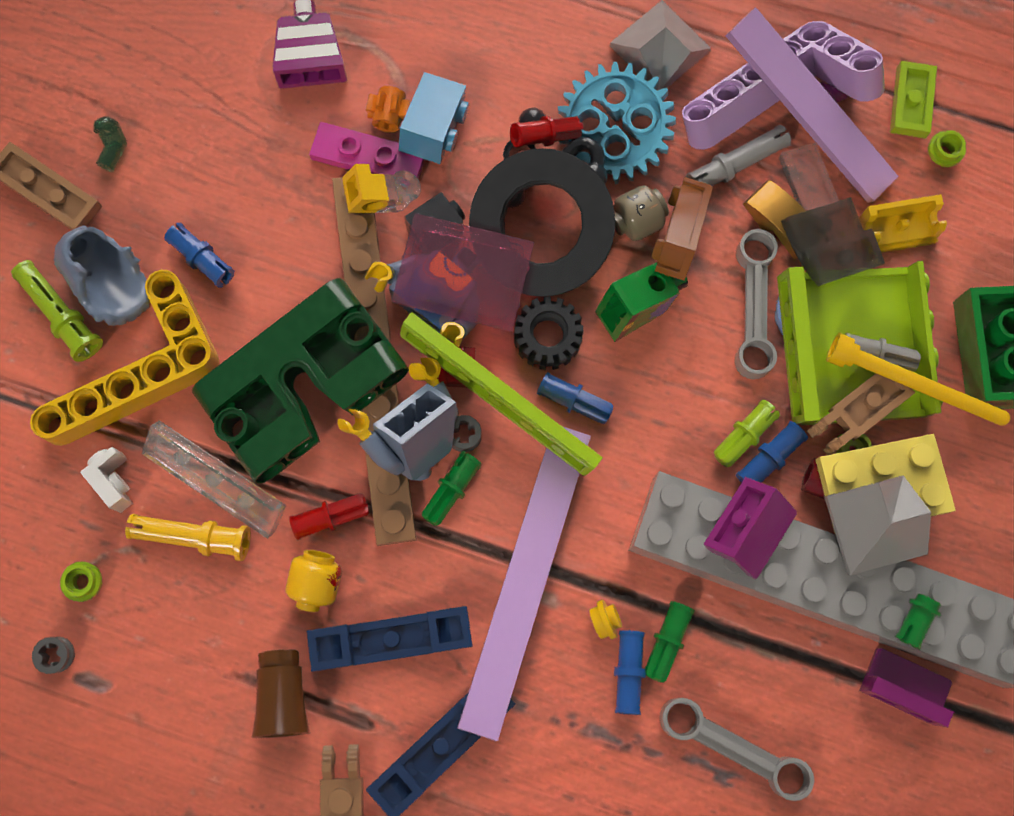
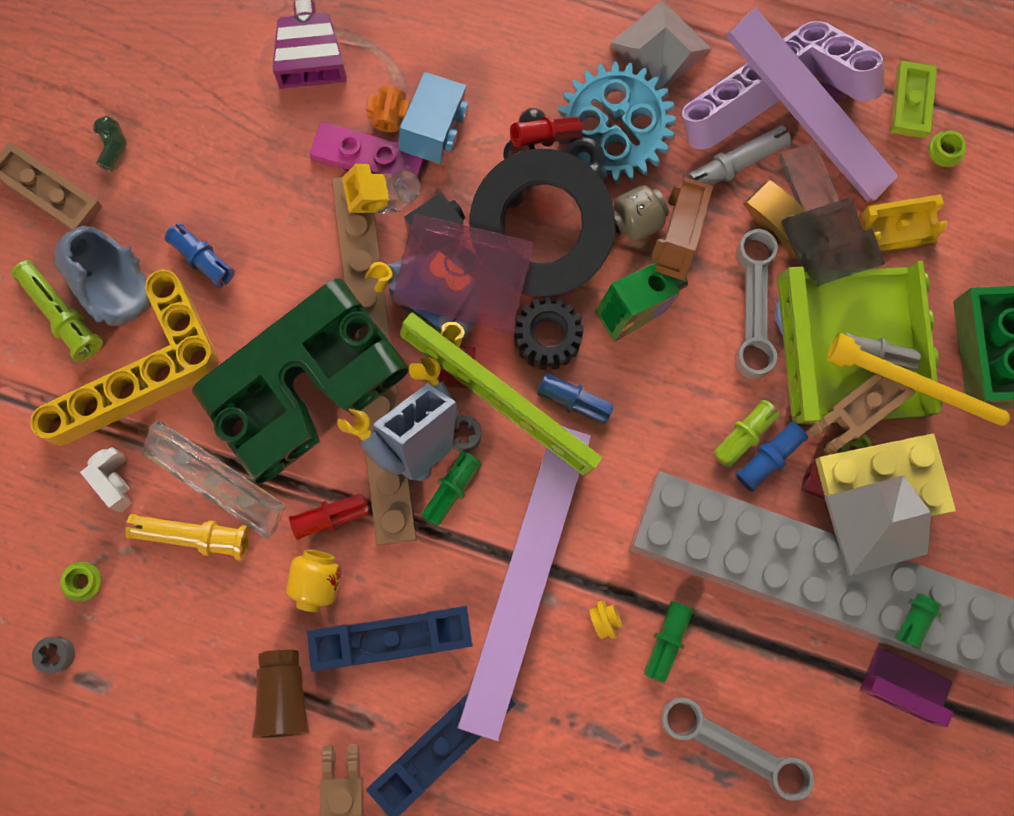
blue pin [613,630,646,715] -> none
magenta panel [703,477,797,579] -> none

